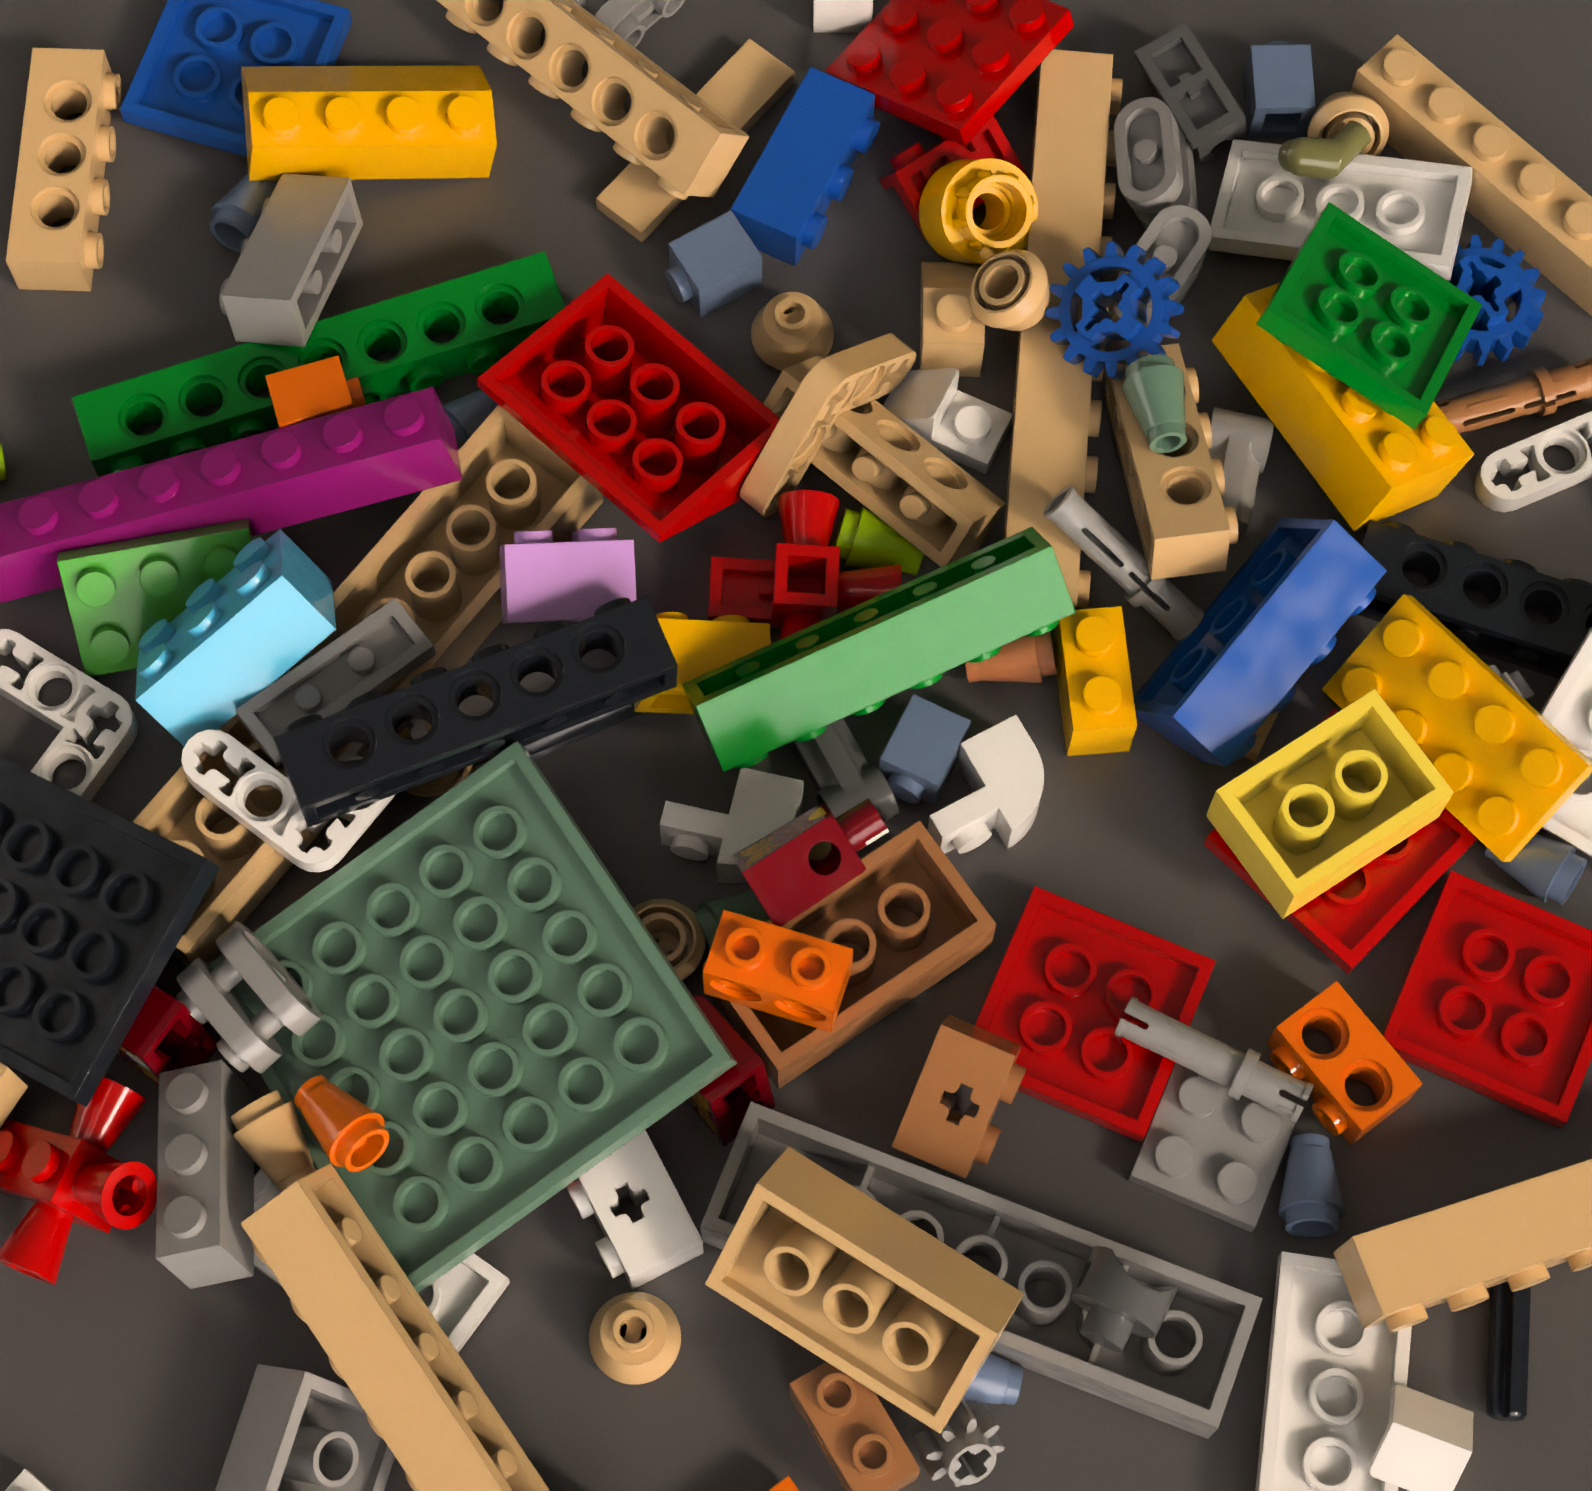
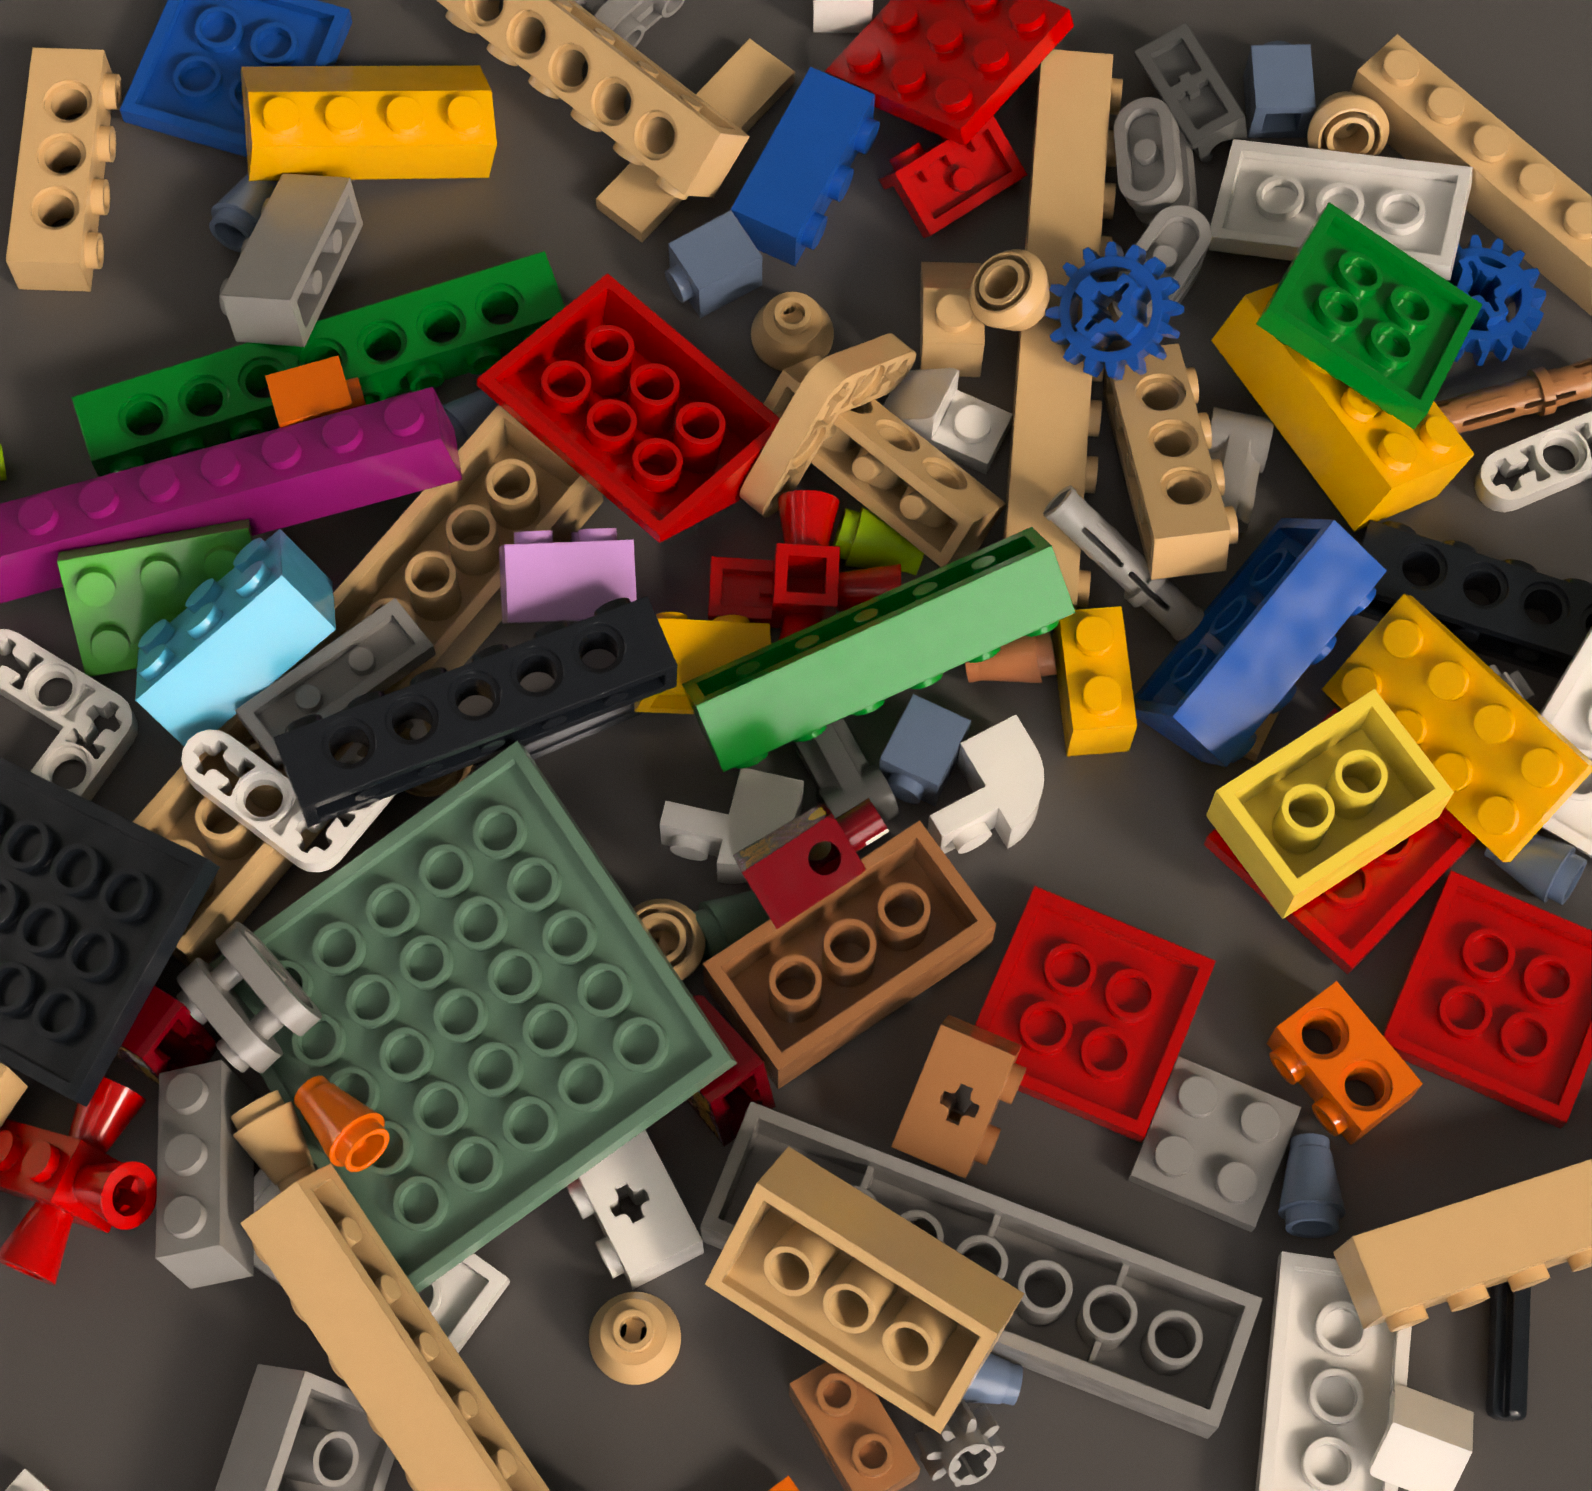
orange brick [703,910,853,1033] -> none
yellow piece [919,158,1038,264] -> none
dark grey piece [1070,1246,1178,1352] -> none
light grey pin [1114,996,1314,1124] -> none
sand green cone [1122,355,1187,453] -> none
olive arm [1278,120,1371,179] -> none

